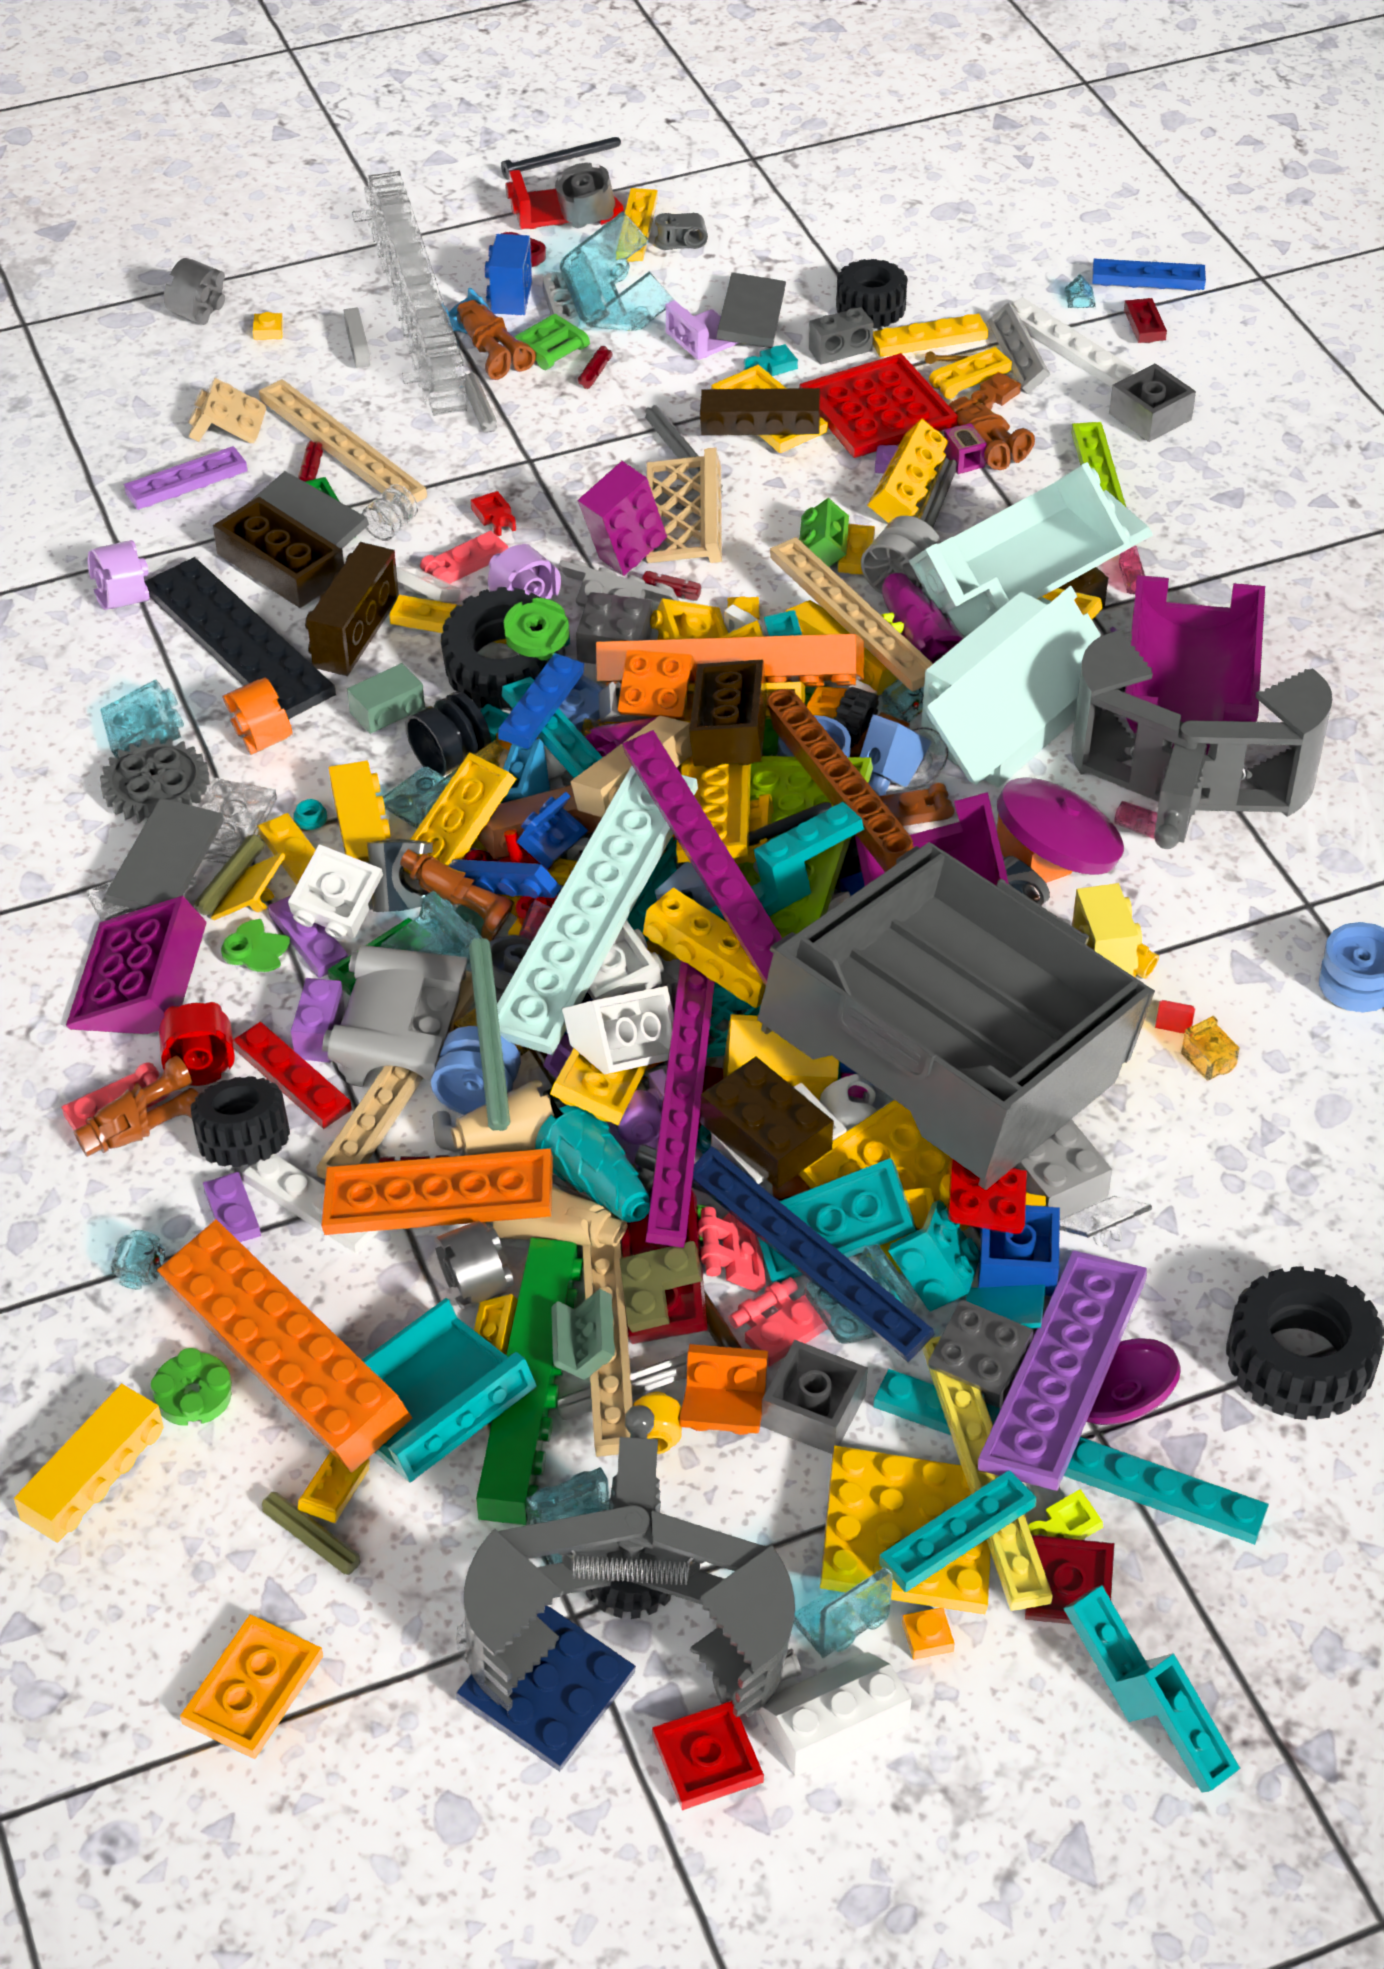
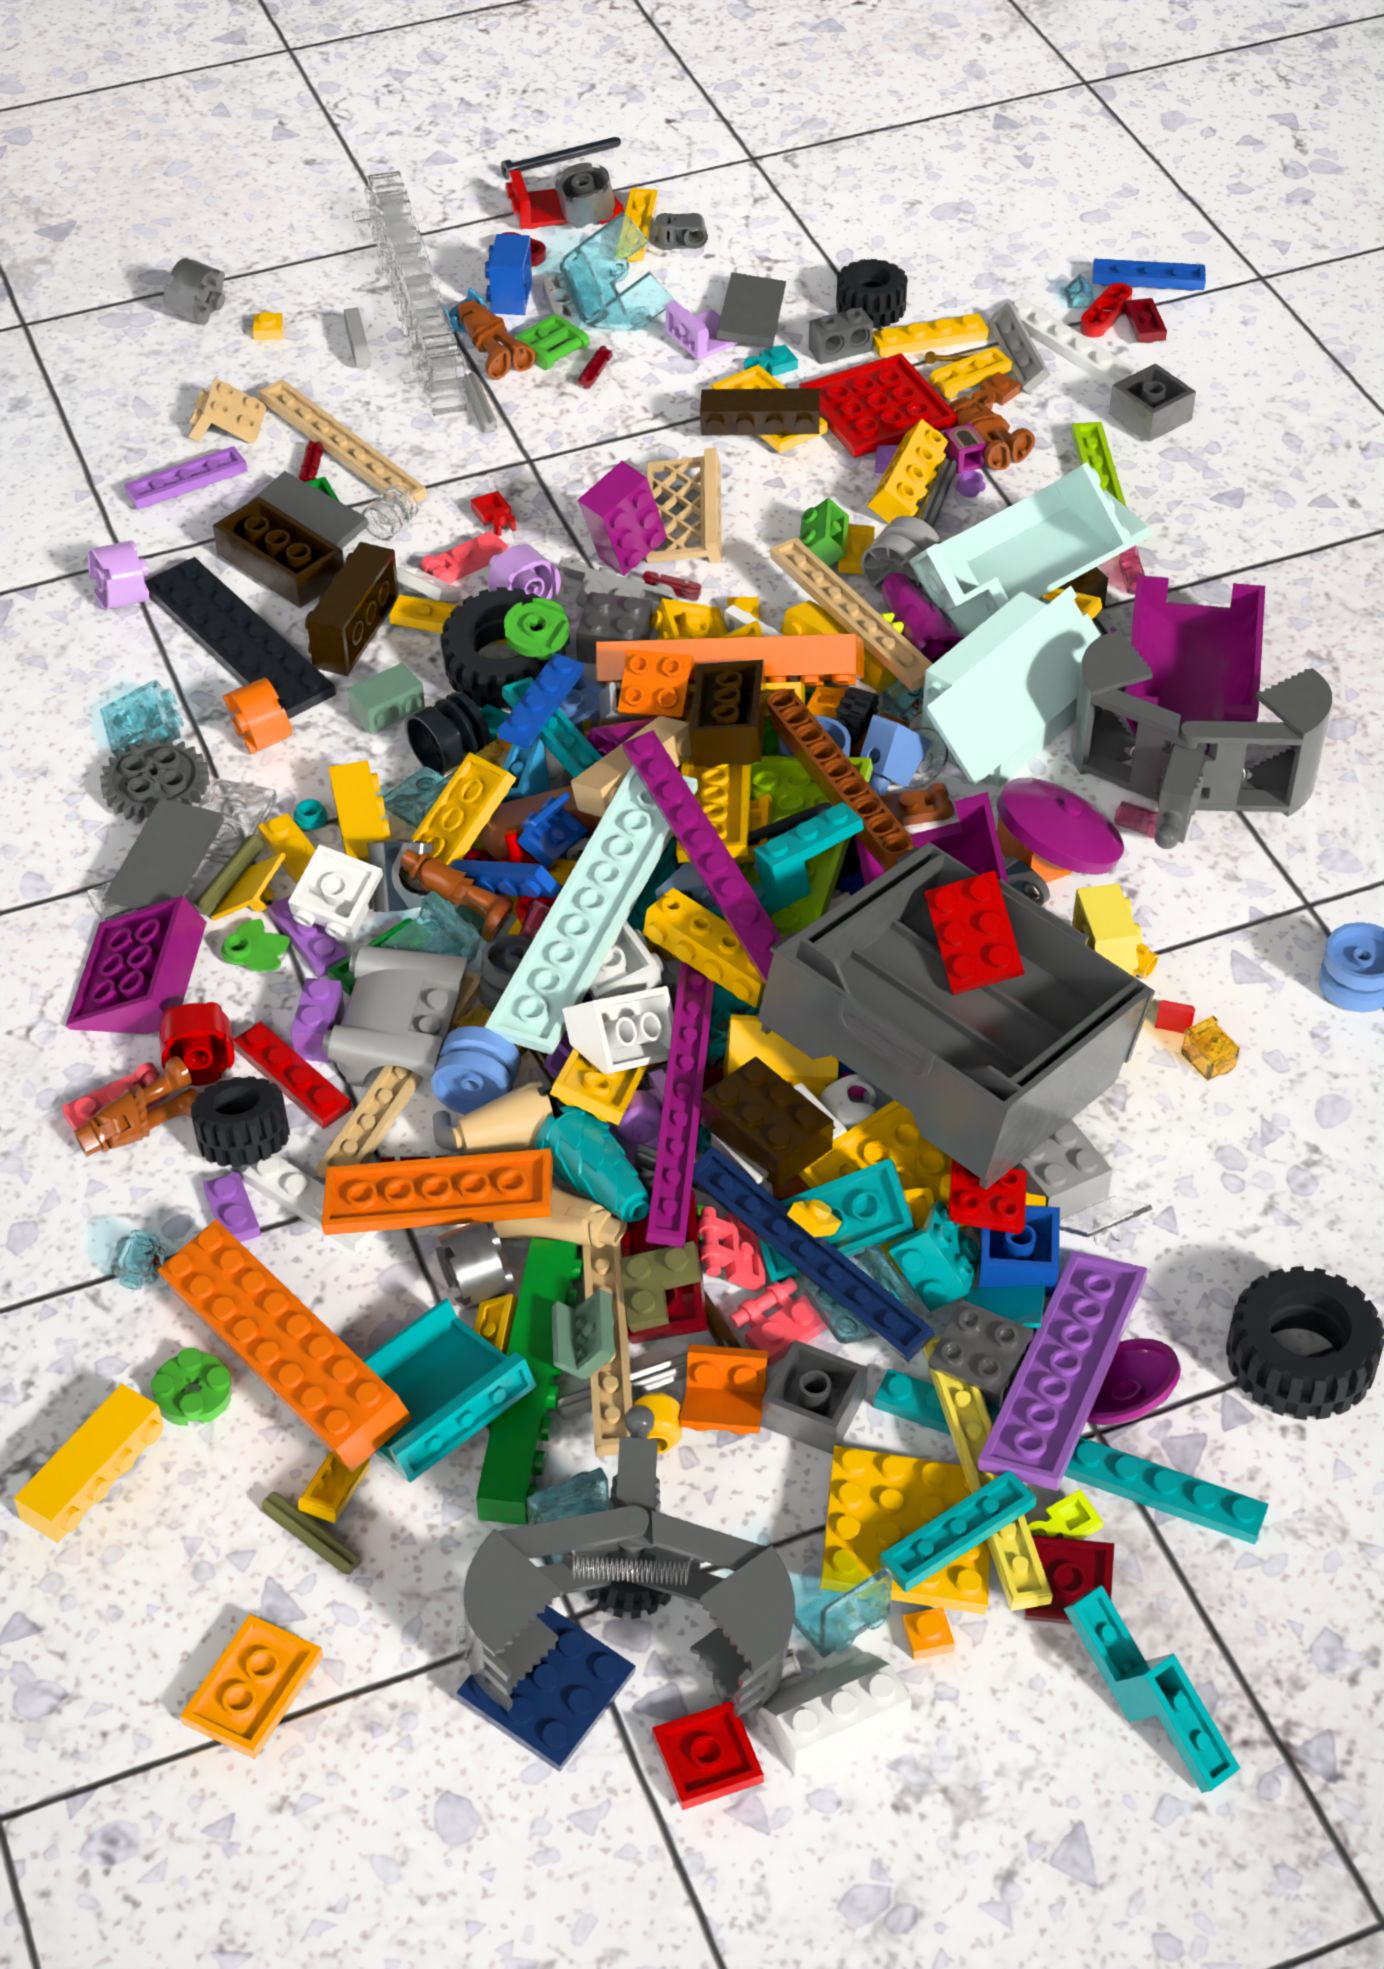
sand green axle [469,938,511,1131] -> none
dark grey axle [645,405,723,493] -> none
teal plate [764,610,802,636] -> none
none -> yellow plate [787,1199,842,1238]
none -> red plate [925,870,1025,995]
none -> medium lavender plate [956,470,986,498]
none -> red beam [1080,283,1133,338]

